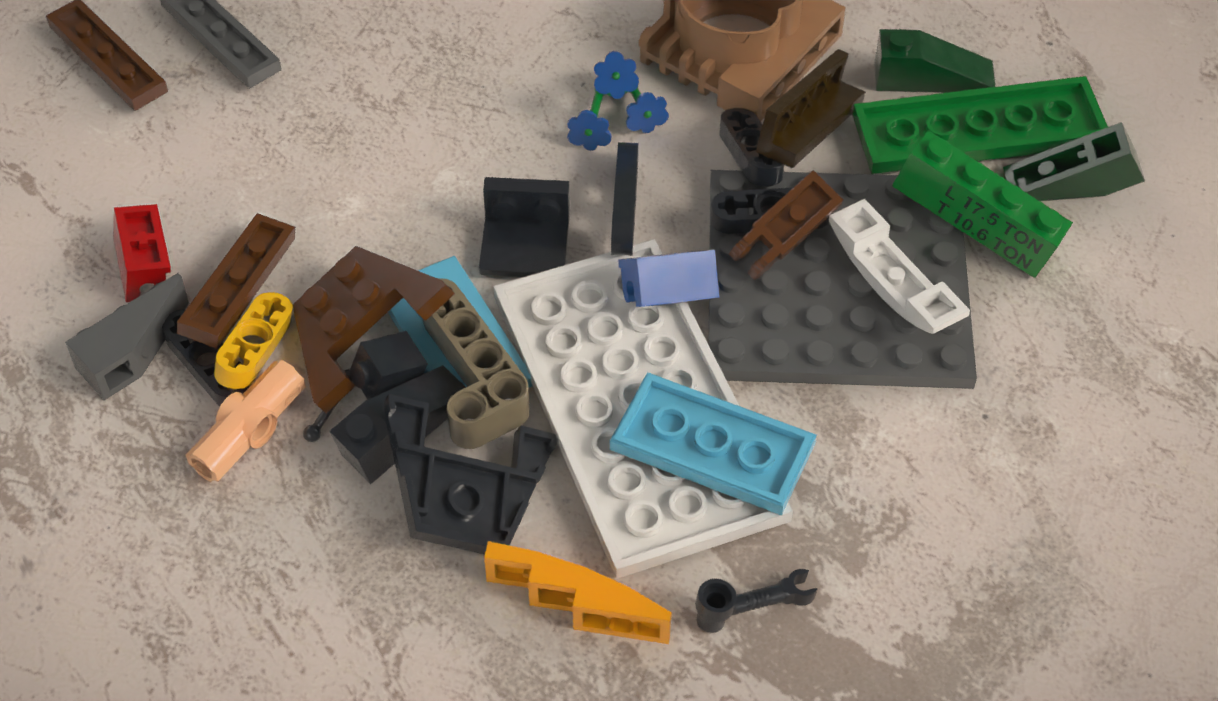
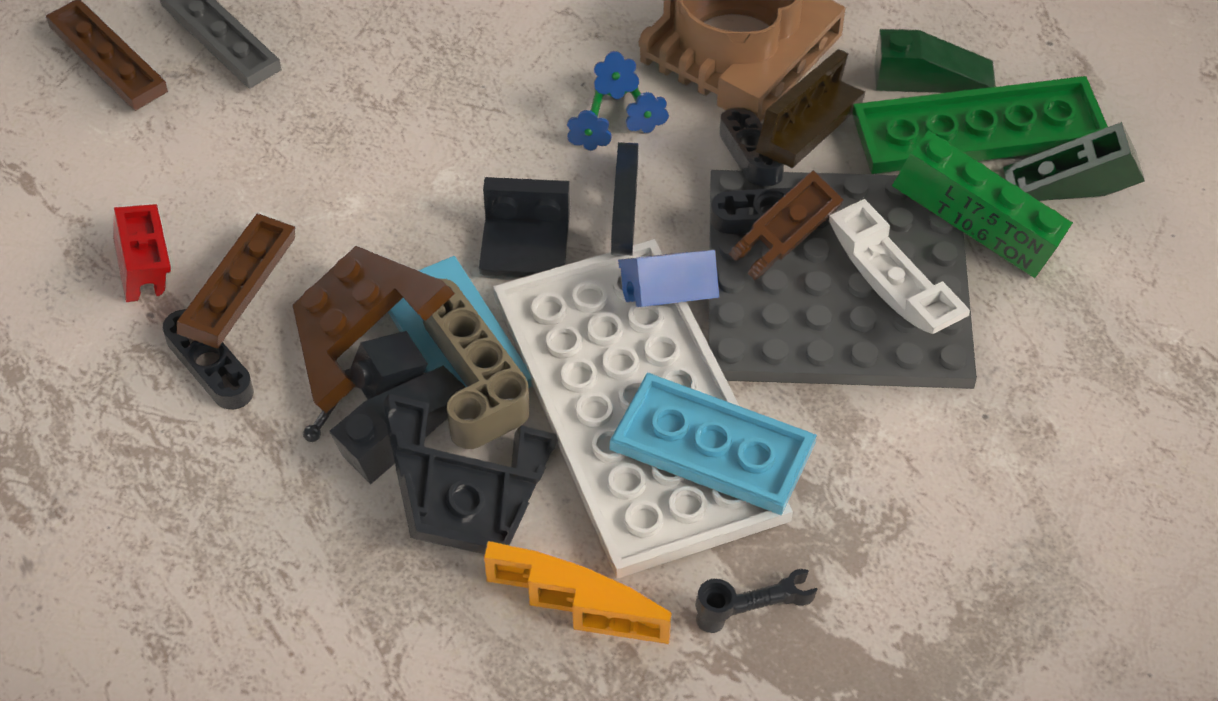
dark grey slope [65,273,189,400] -> none
light nougat piece [186,359,306,482] -> none
yellow beam [214,292,293,389] -> none

